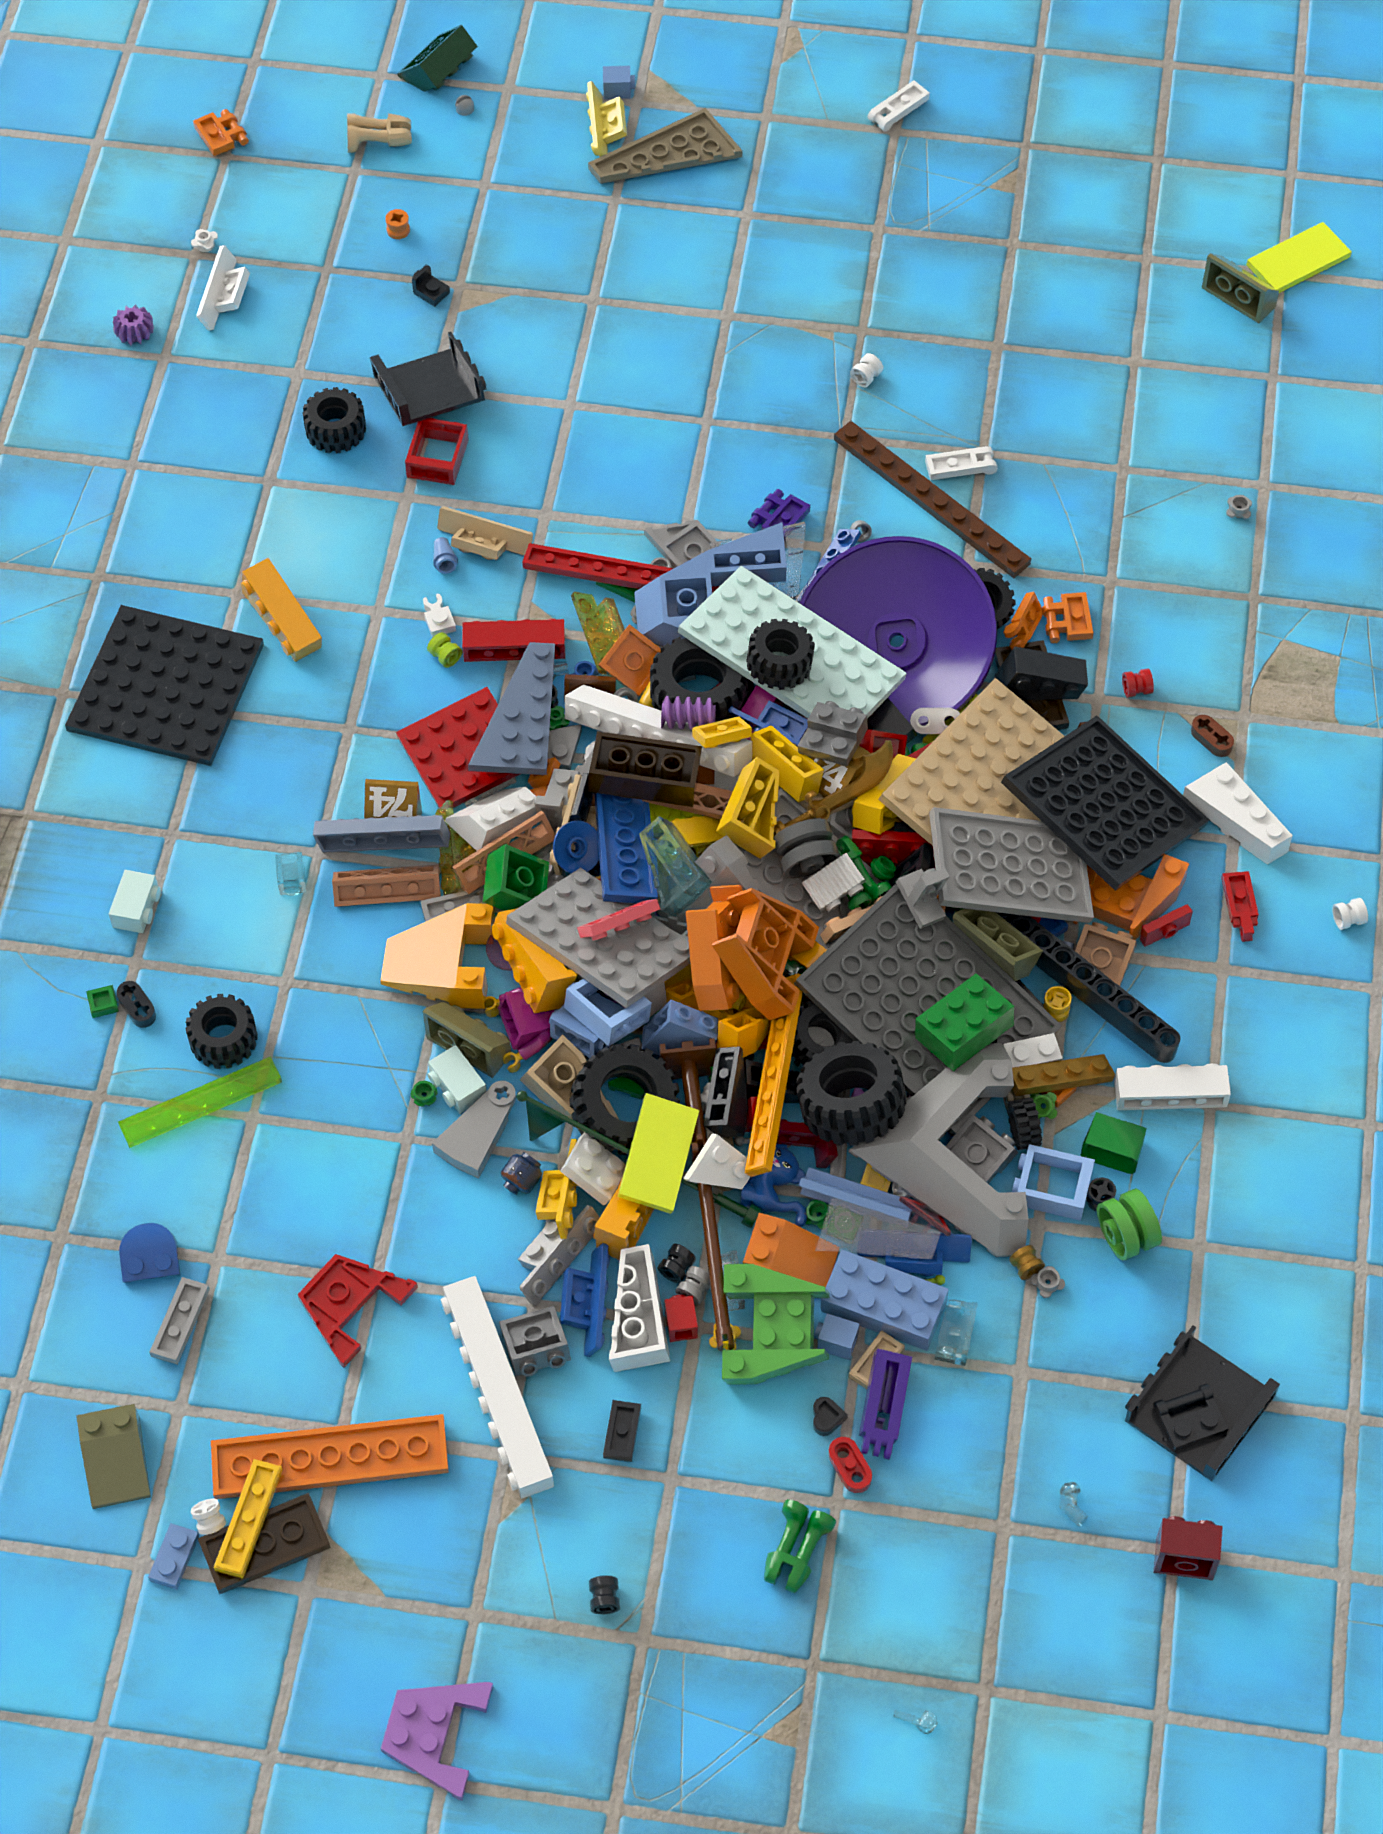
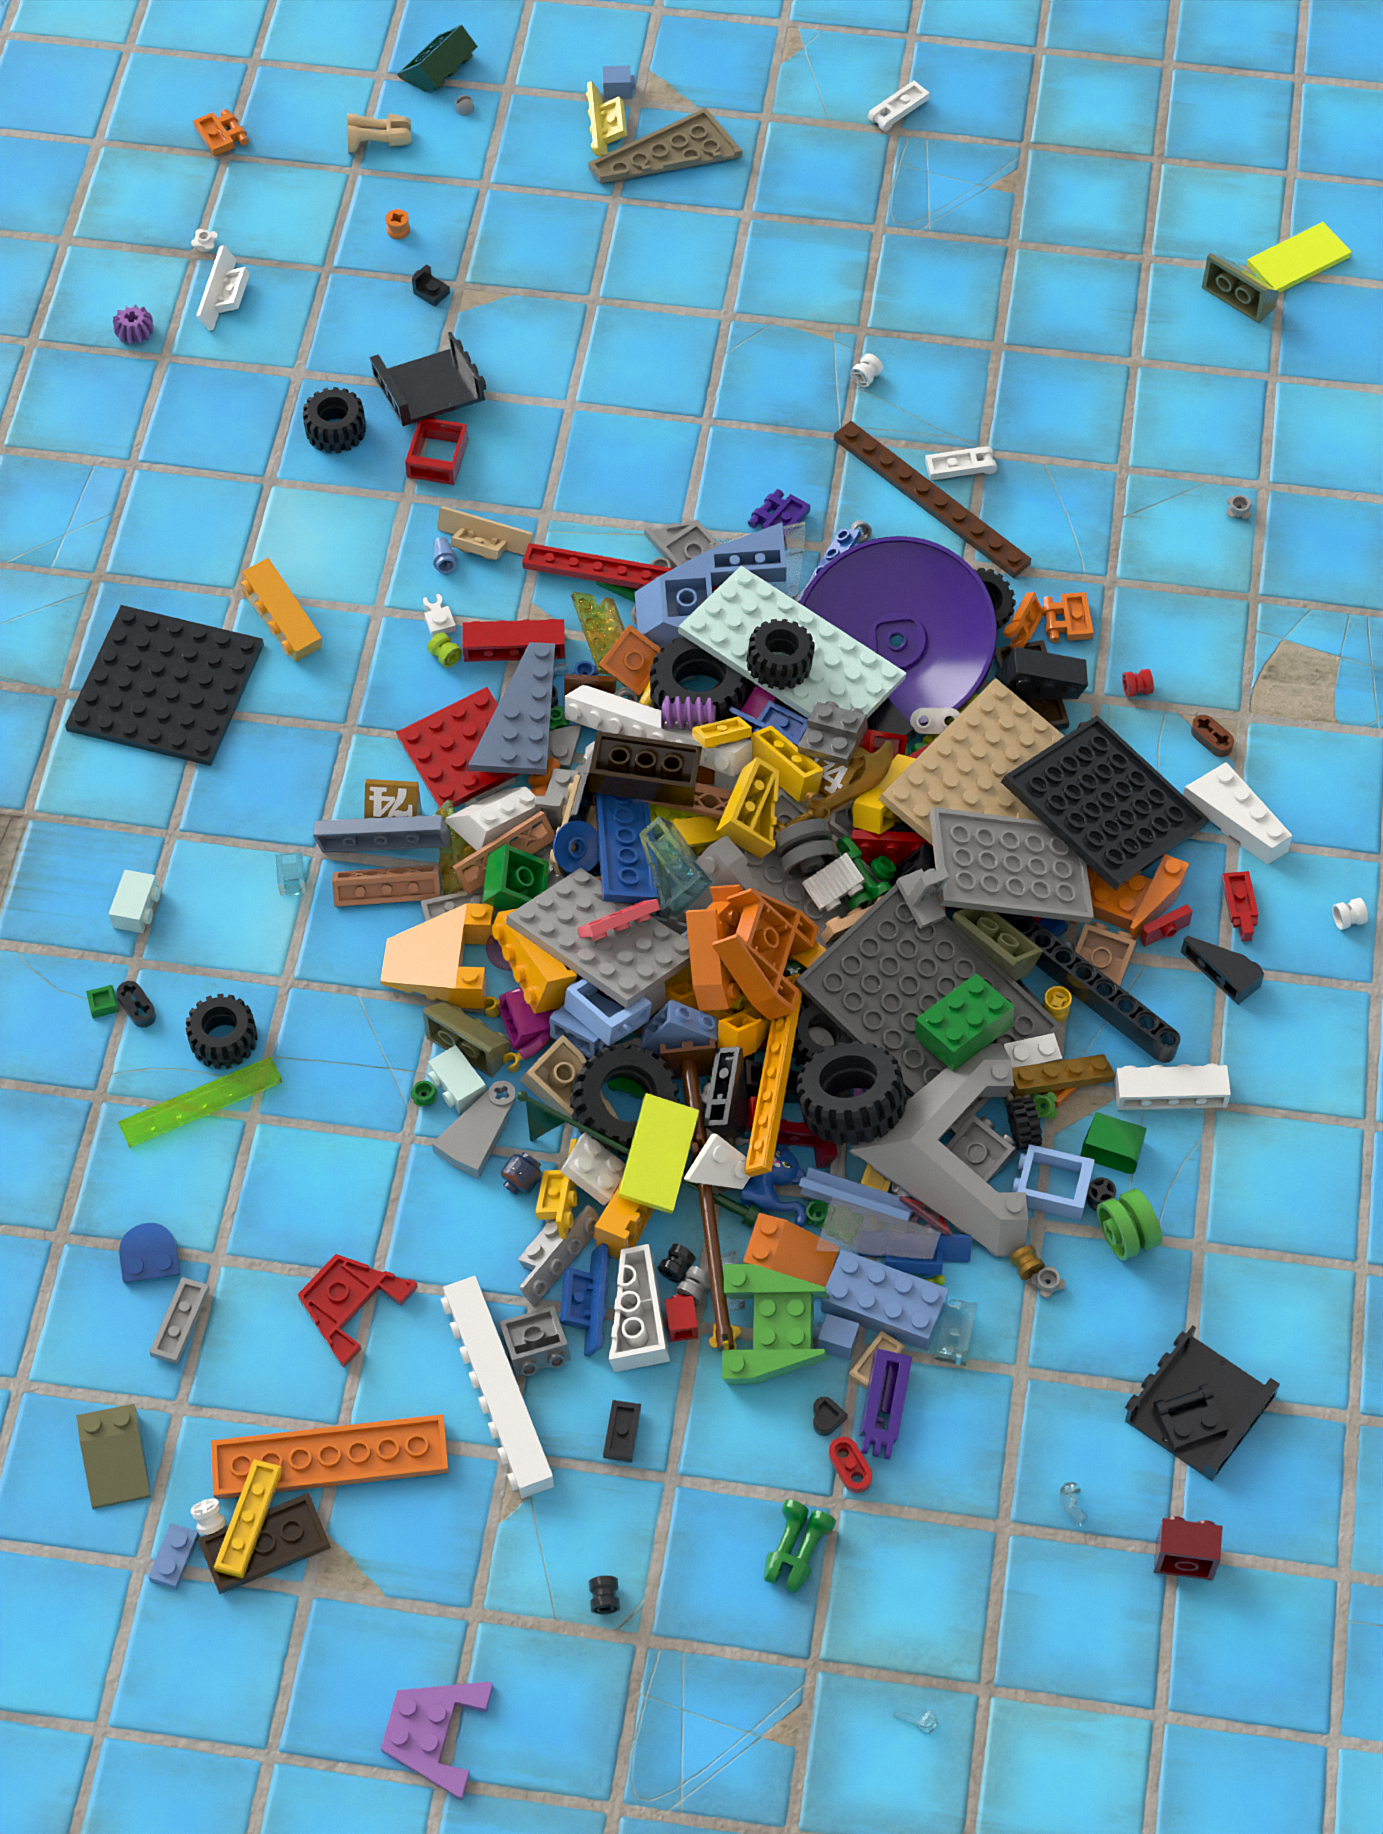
none -> black slope [1181,936,1265,1005]

